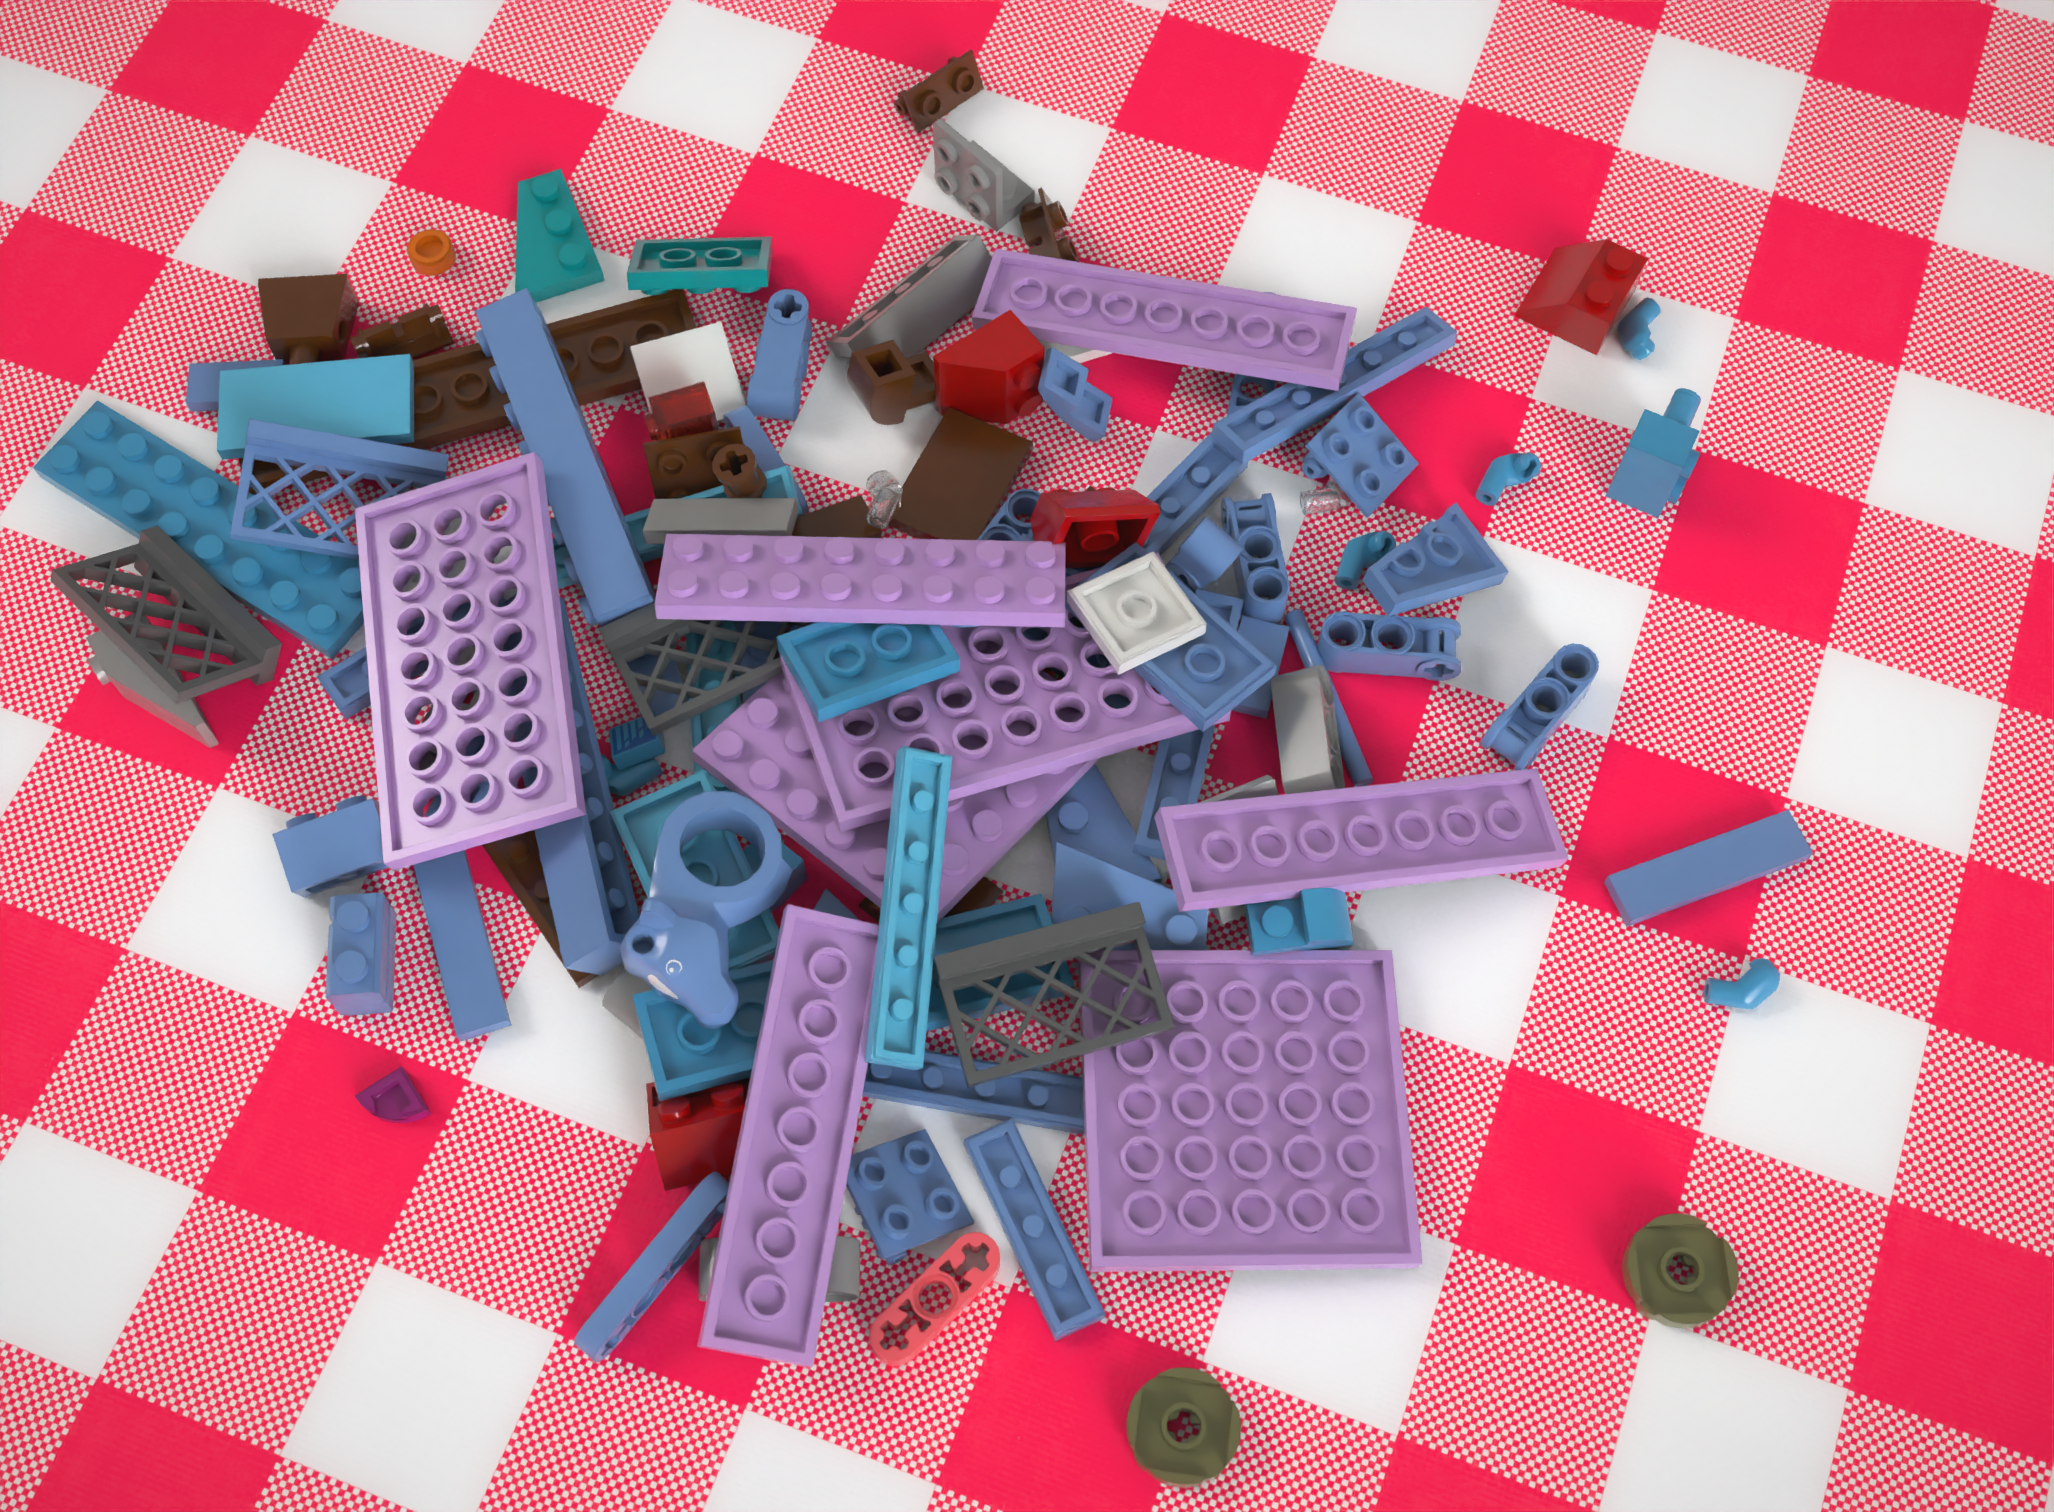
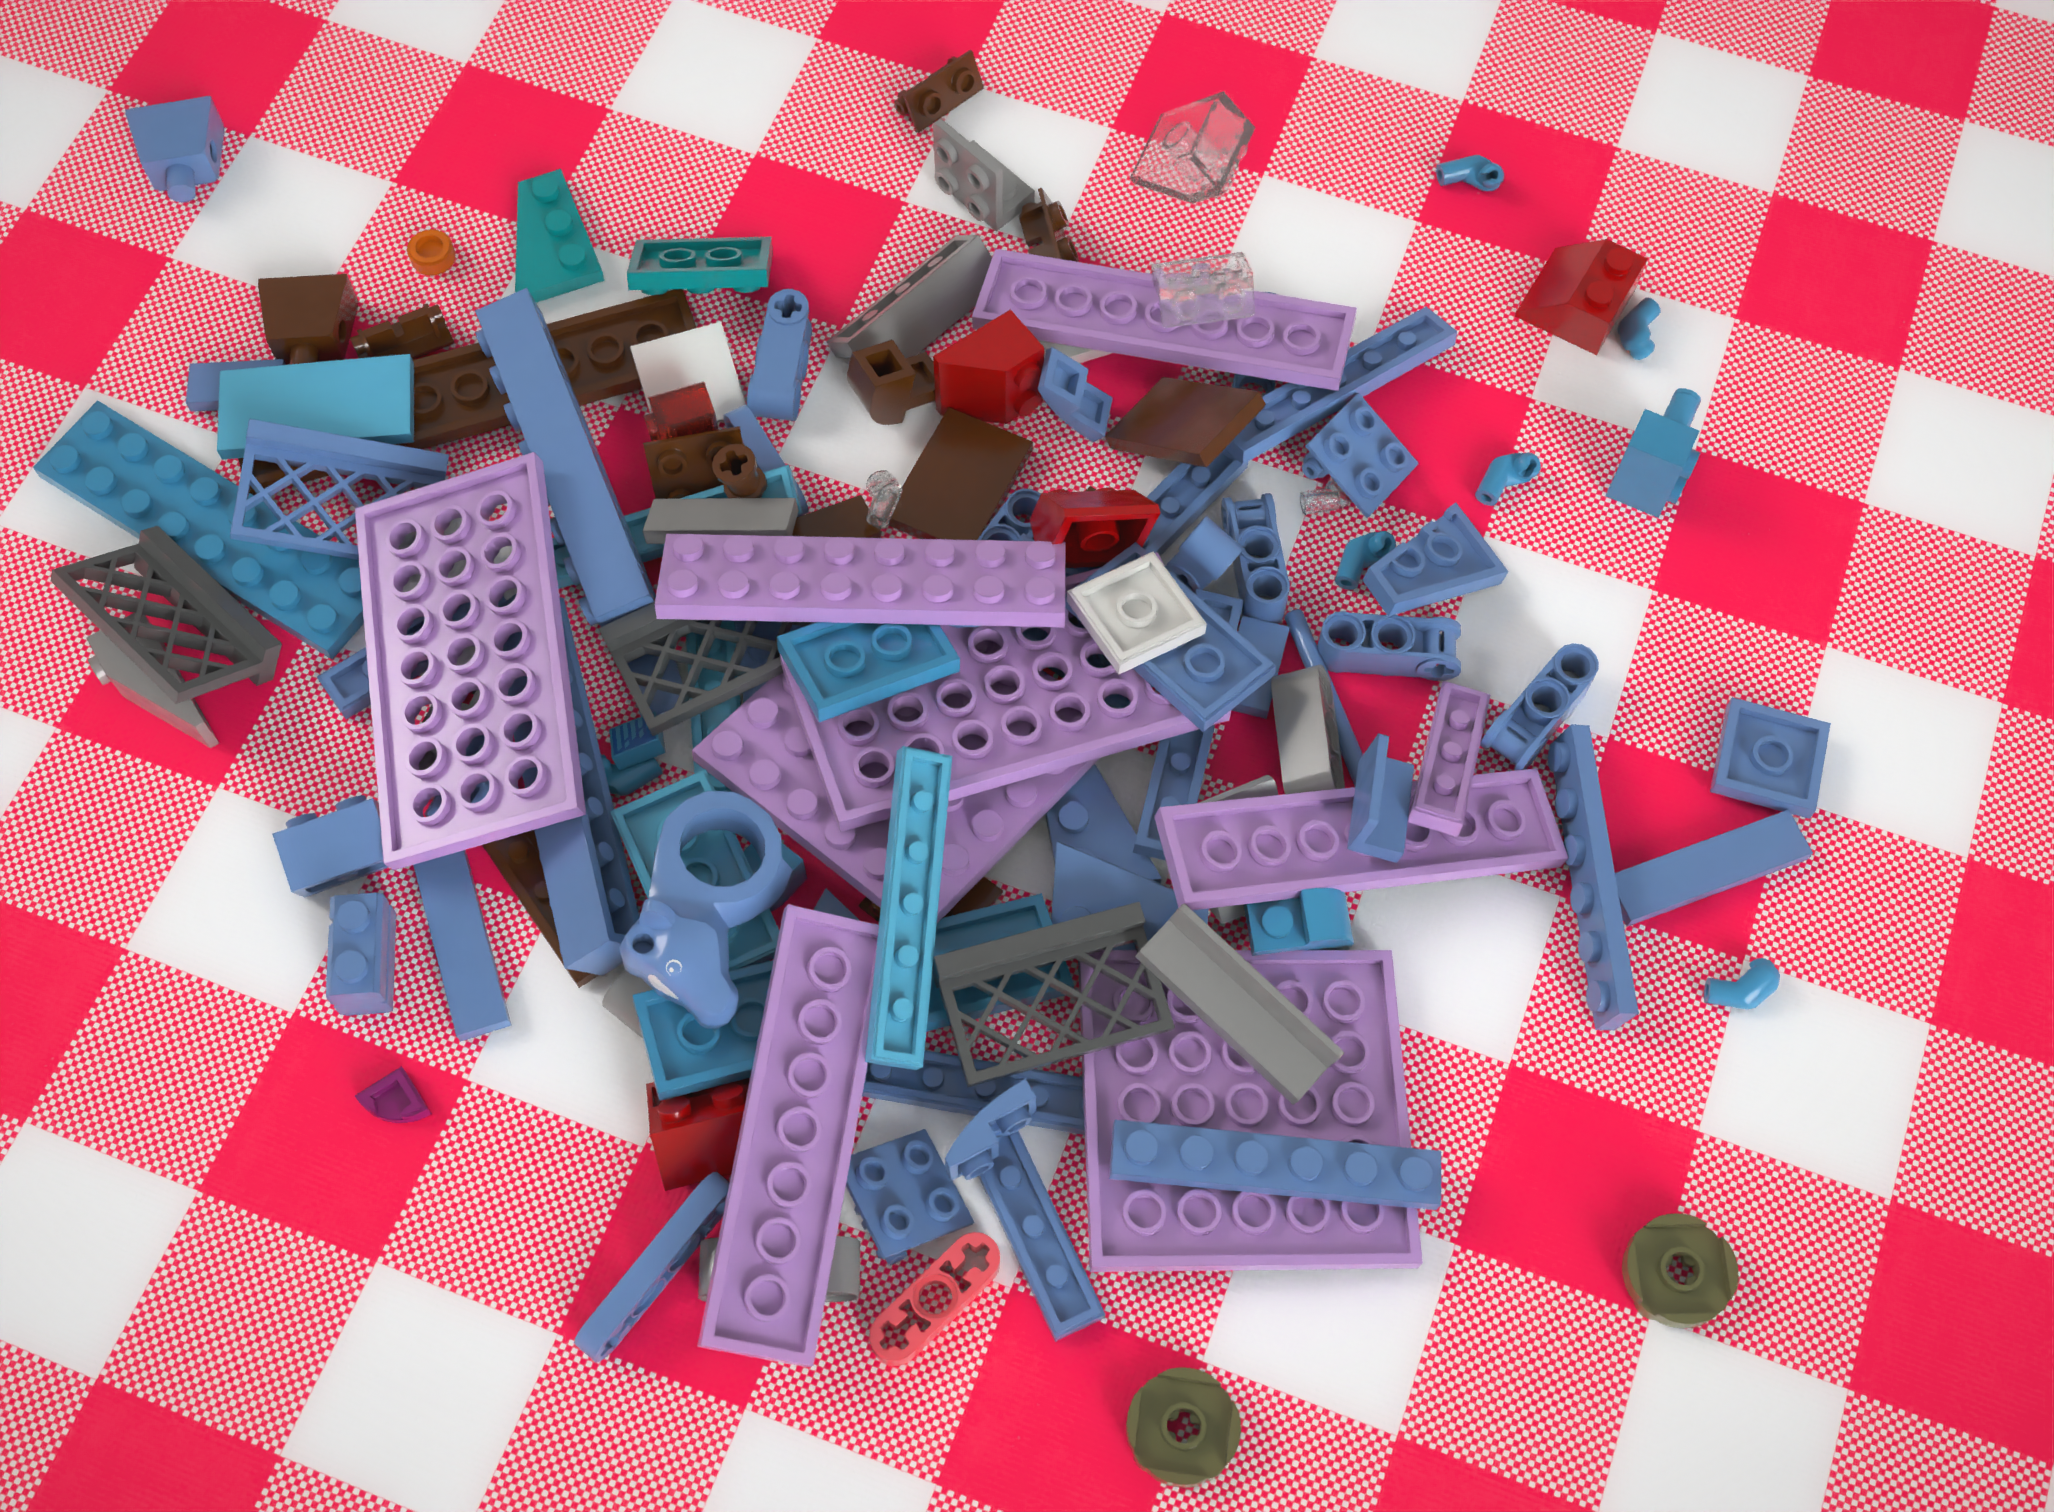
none -> medium blue torso [125,96,225,203]
none -> medium blue slope [945,1079,1036,1181]
none -> reddish brown tile [1105,377,1266,467]
none -> medium blue plate [1109,1120,1441,1210]
none -> clear slope [1129,91,1255,204]
none -> light grey panel [1135,904,1344,1105]
none -> clear bracket [1151,252,1255,328]
none -> medium blue panel [1347,733,1414,863]
none -> lavender tile [1408,681,1491,837]
none -> dark azure arm [1436,155,1504,191]
none -> medium blue plate [1548,724,1639,1031]
none -> medium blue plate [1710,697,1831,819]

